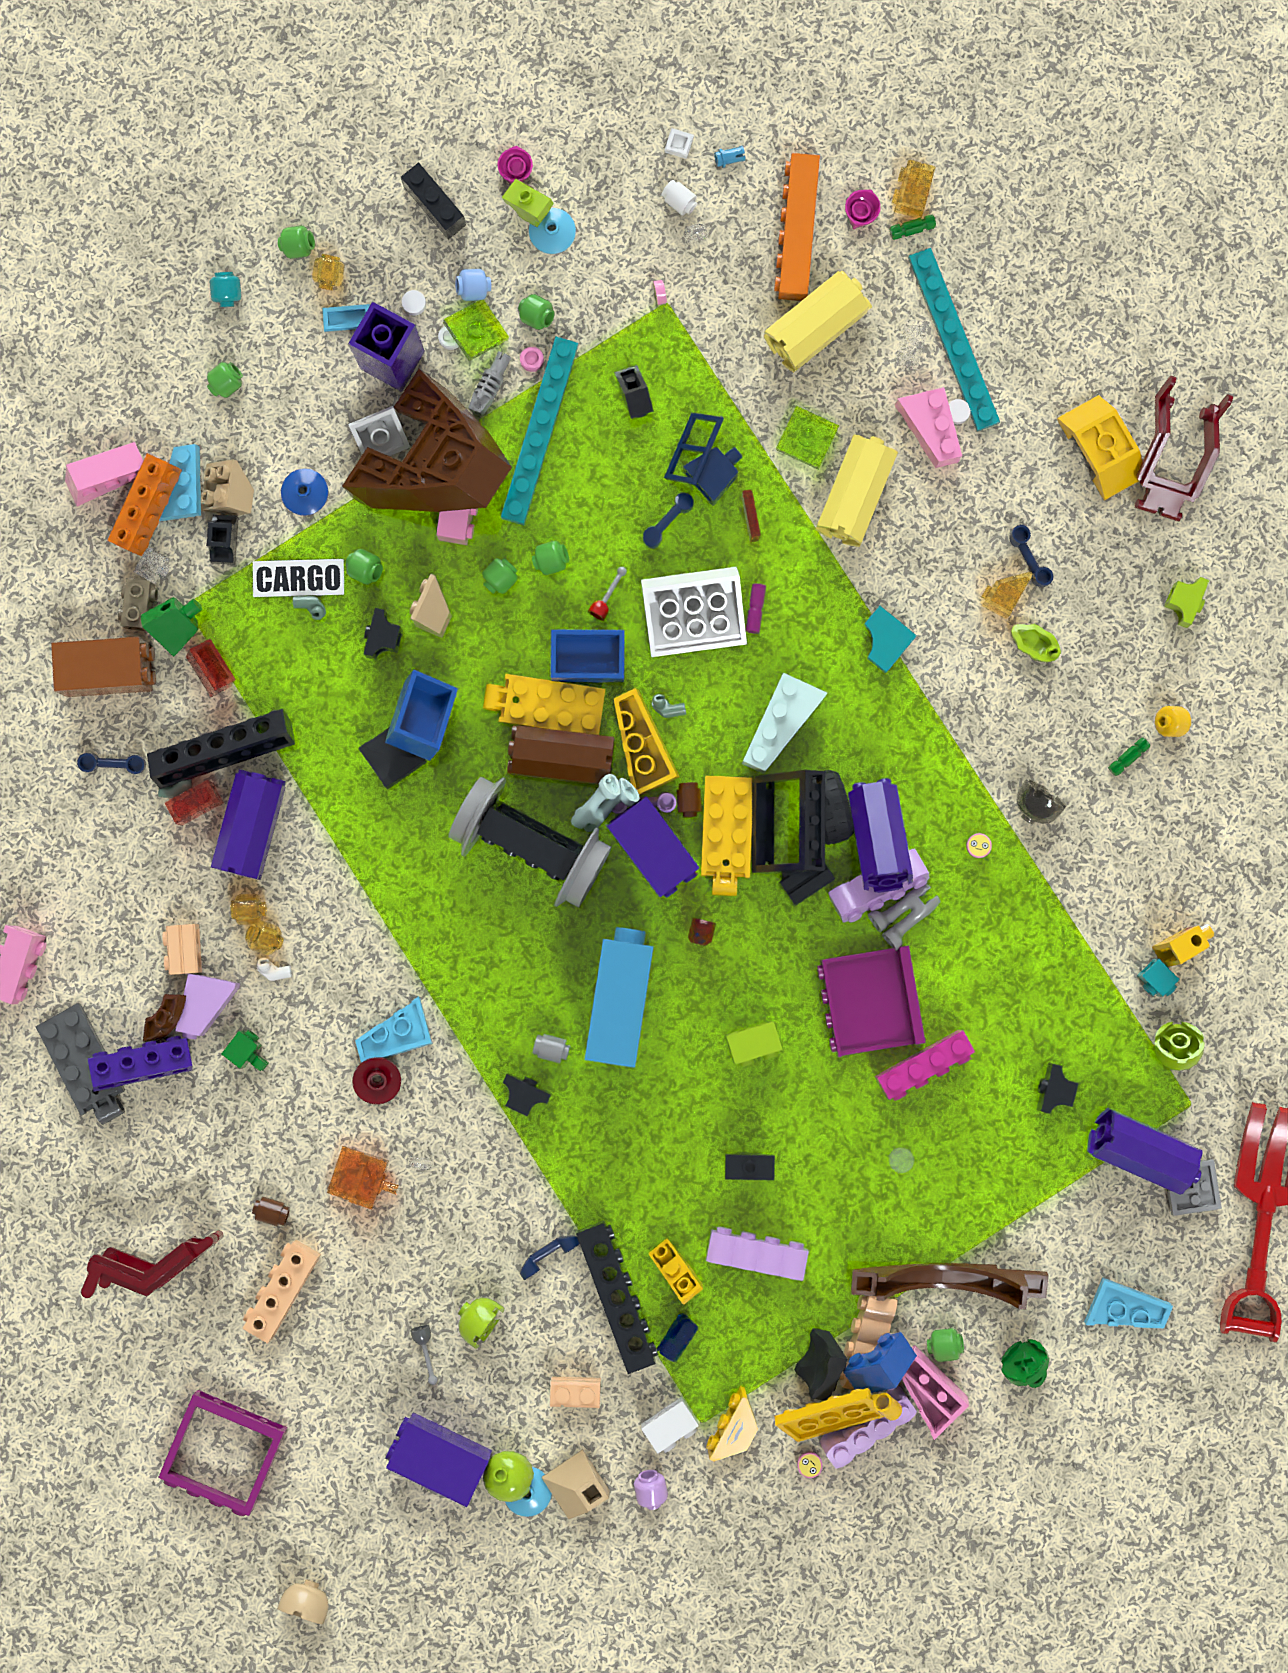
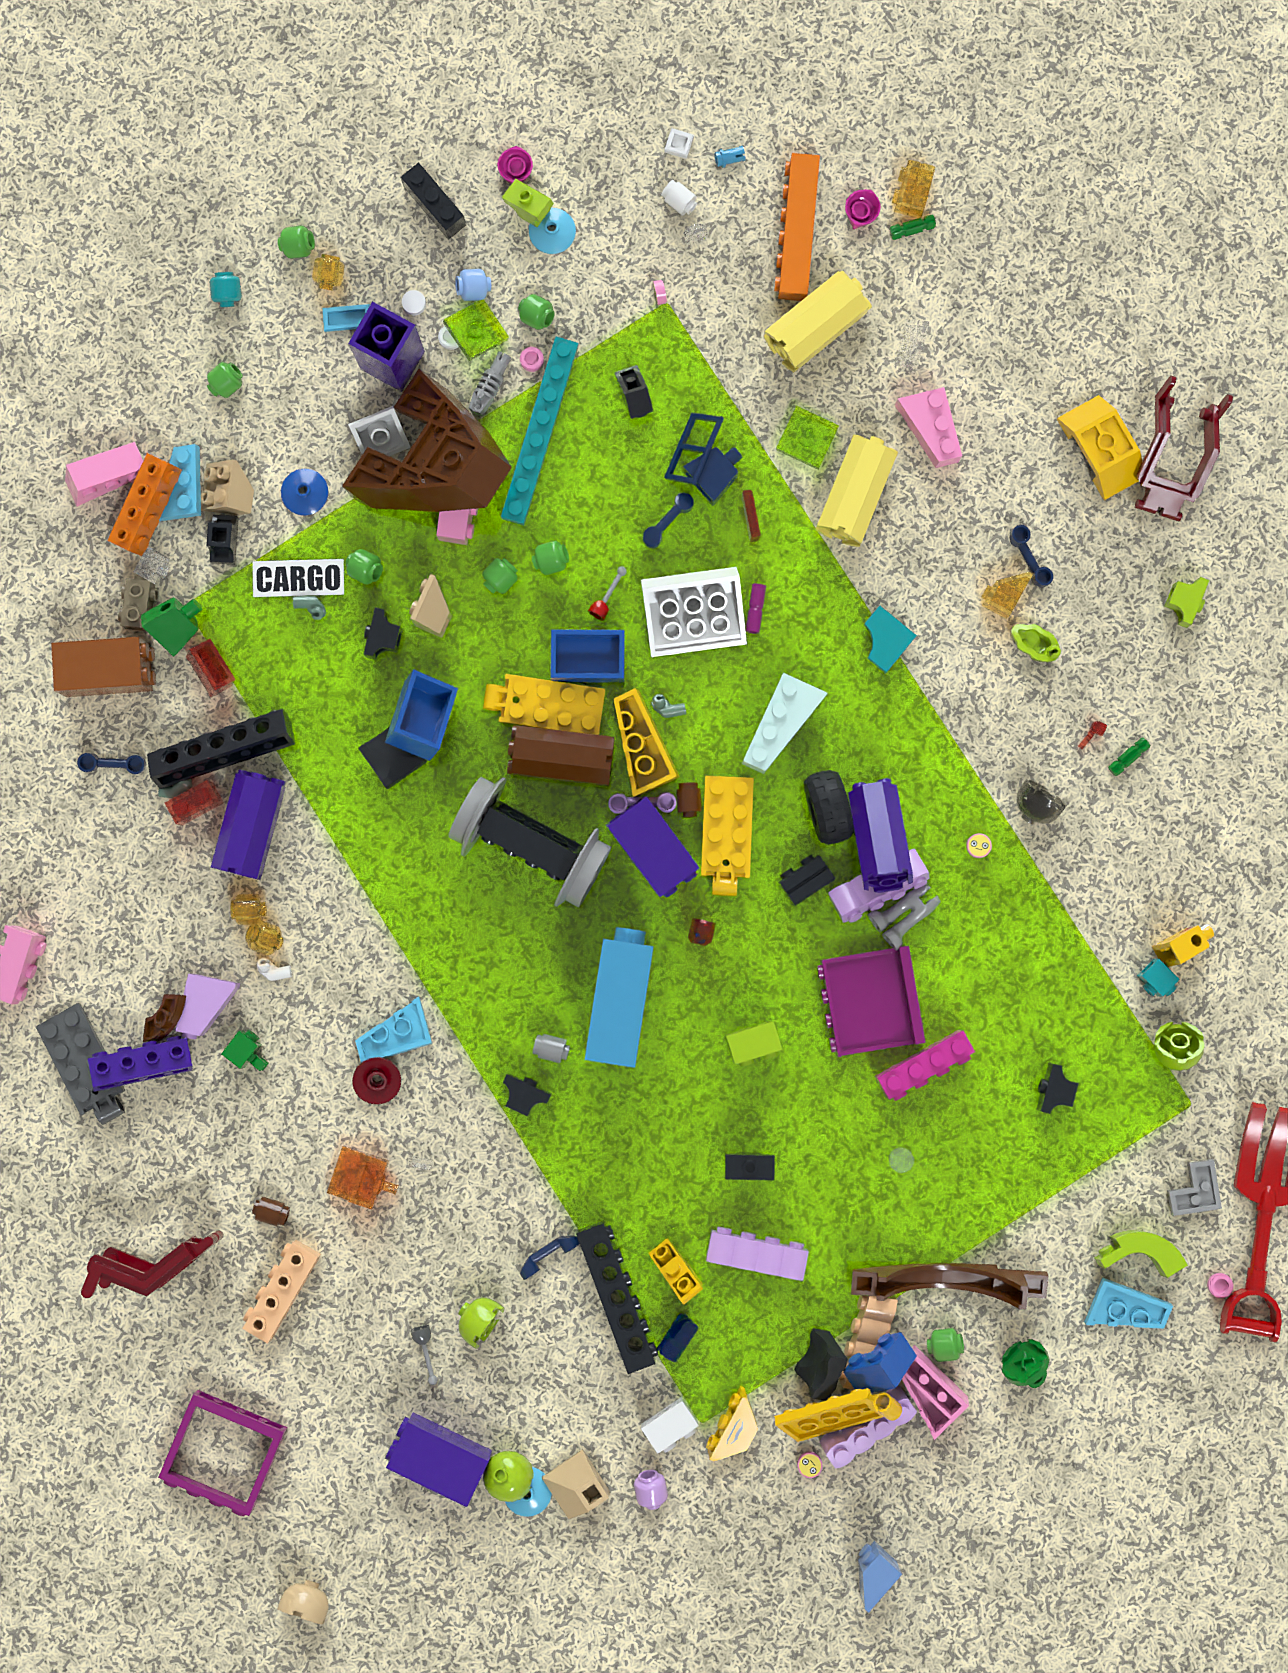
light nougat brick [162,924,202,975] -> none
light nougat brick [550,1377,601,1408] -> none
light aqua piece [571,774,639,832] -> none
black window [751,770,826,874] -> none
teal plate [908,248,1000,432] -> none
white tile [949,399,970,424] -> none
dark purple brick [1087,1108,1203,1195] -> none
yellow head [1155,706,1191,737] -> none
none -> medium blue slope [858,1541,902,1613]
none -> clear red hand [1078,721,1107,750]
none -> lime arch [1094,1230,1188,1278]
none -> bright pink tile [1207,1273,1233,1298]

